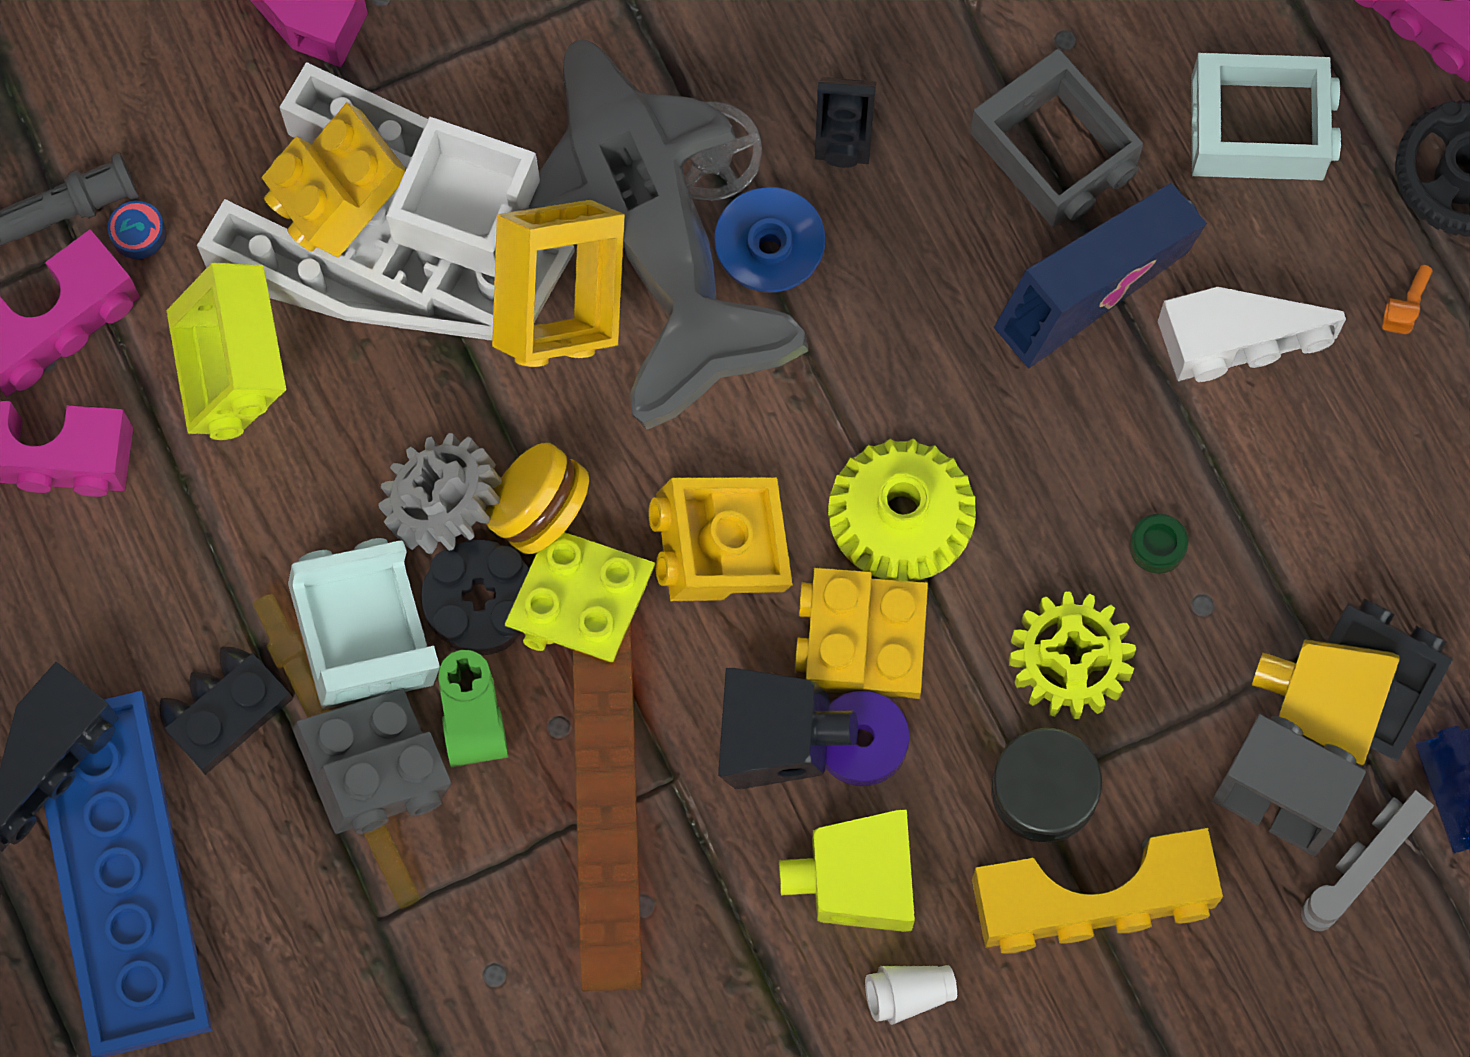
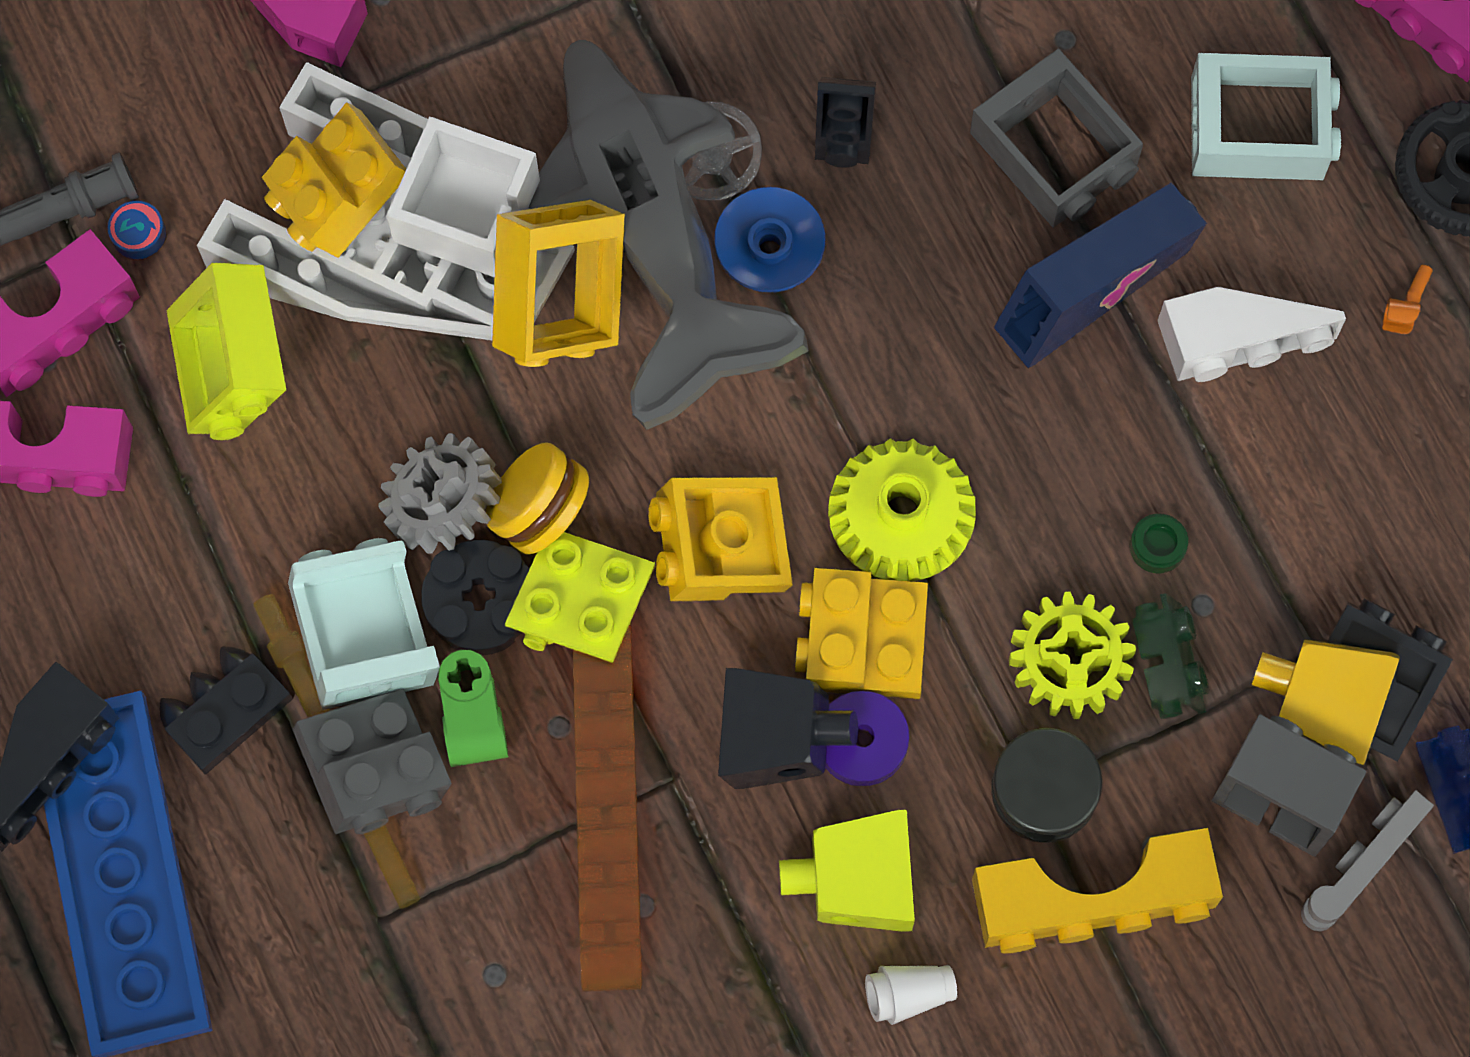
none -> clear green hinge [1132,593,1209,719]

